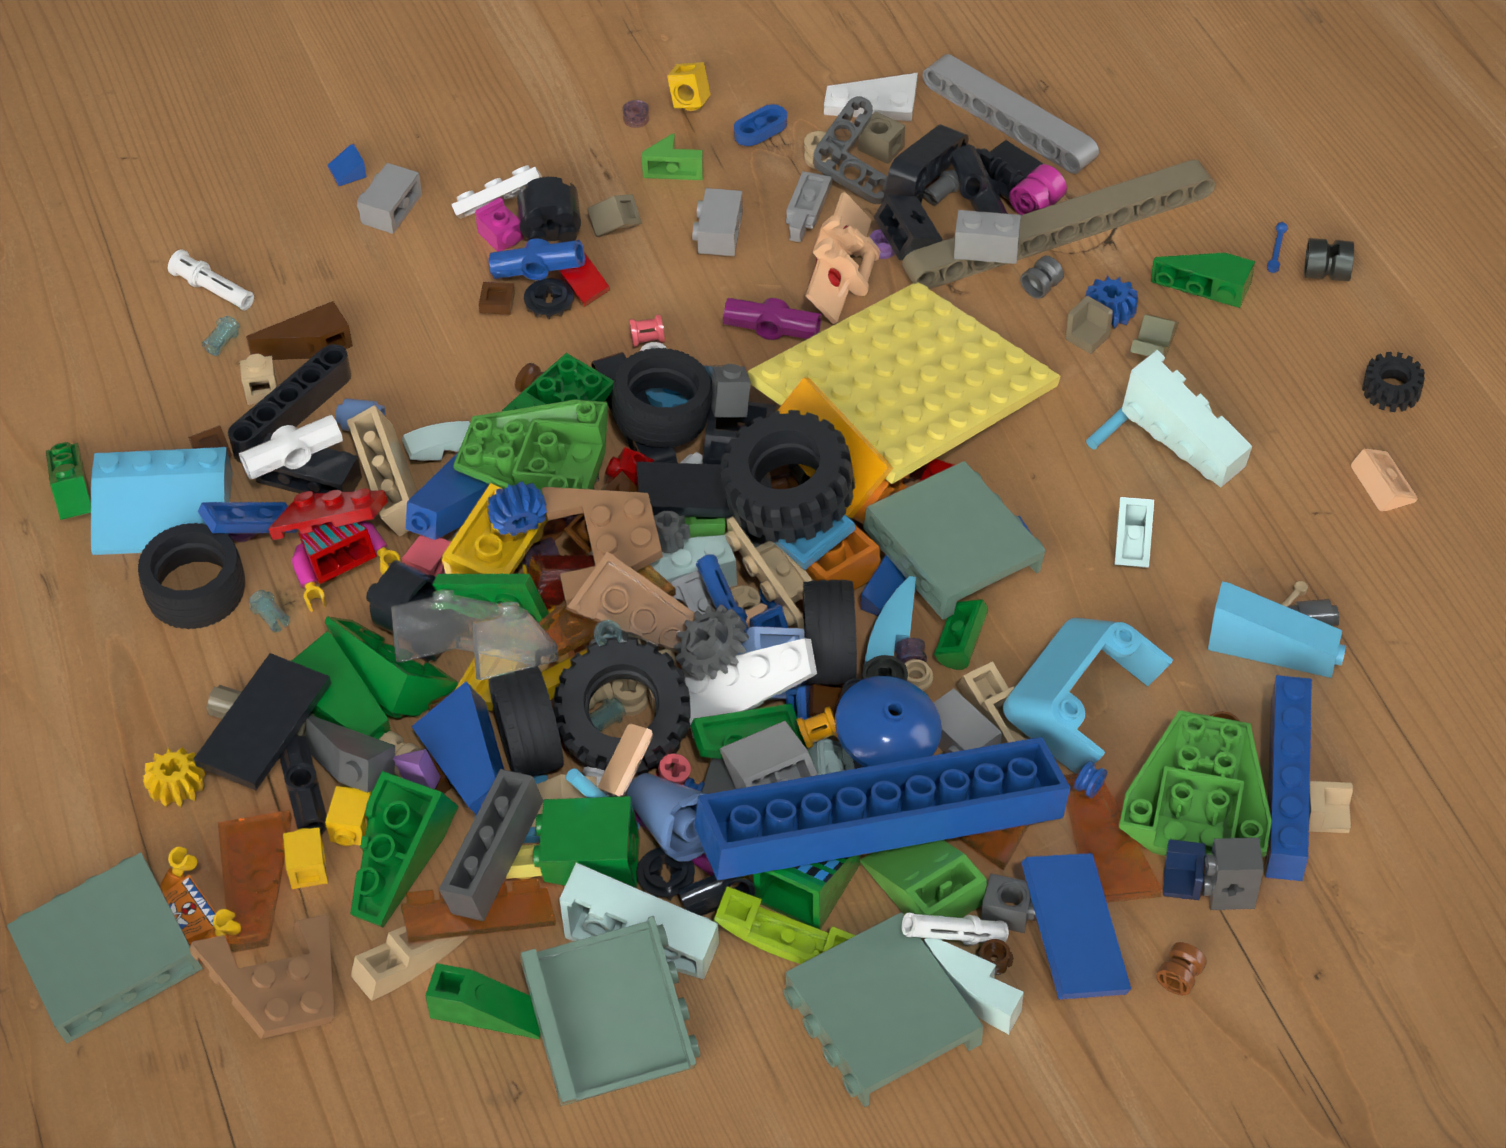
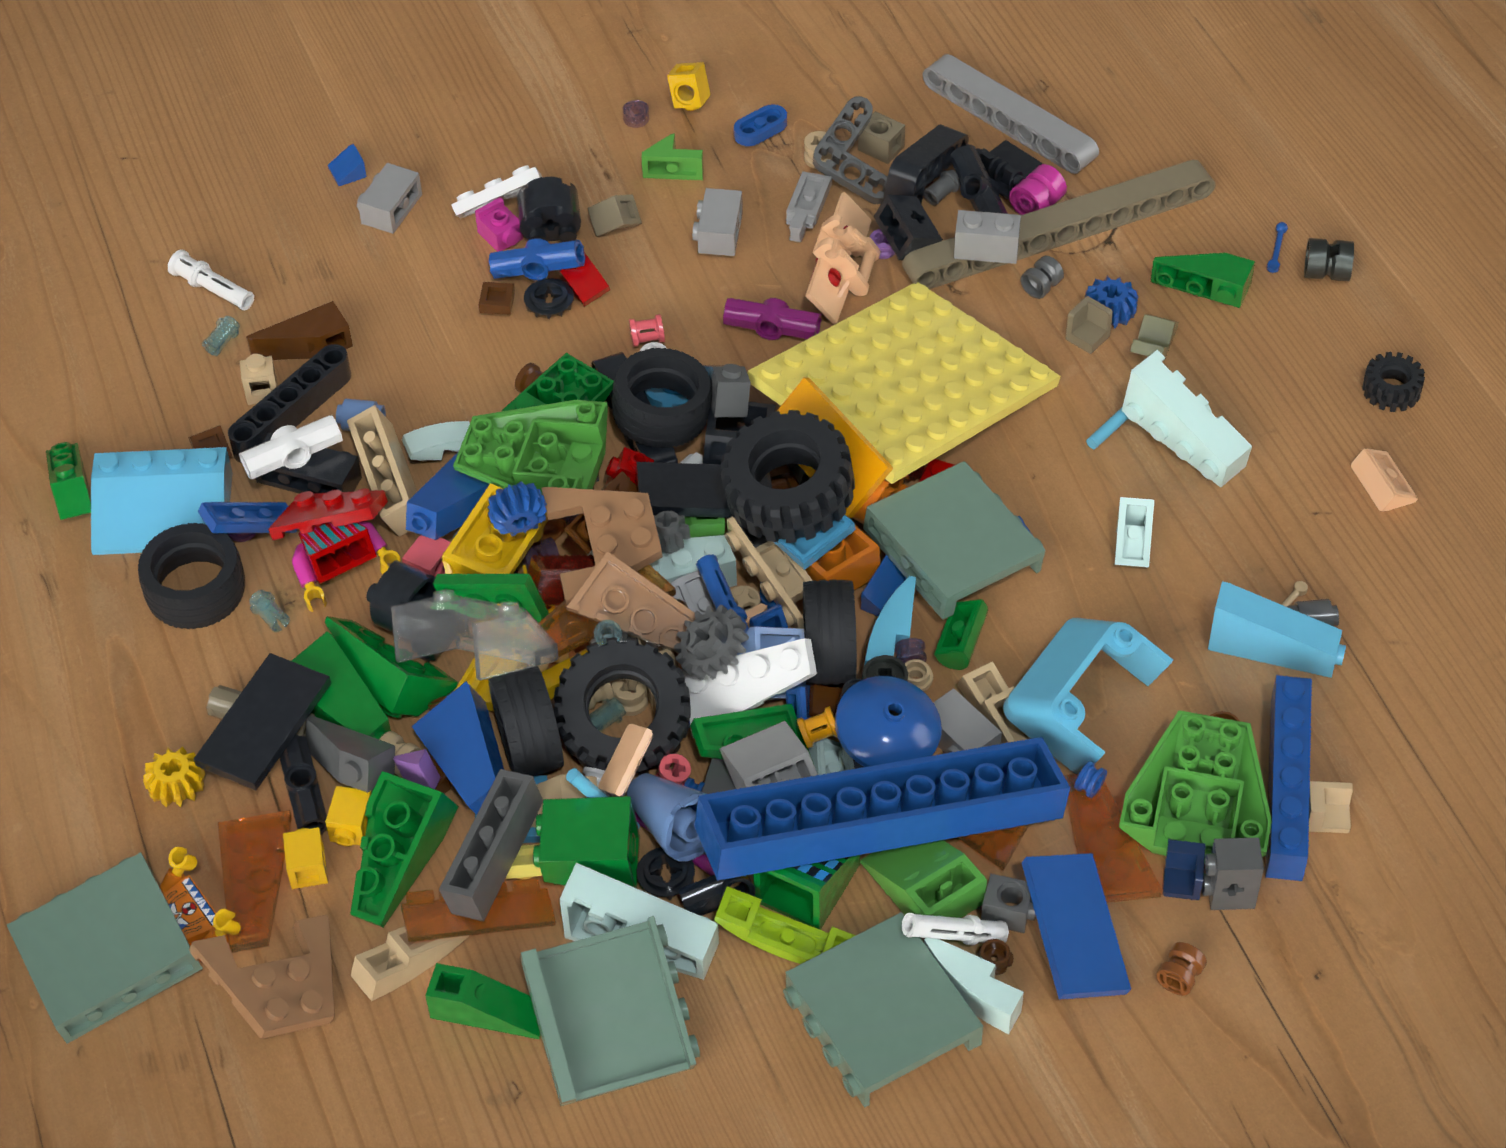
white wing [824,73,918,121] -> none

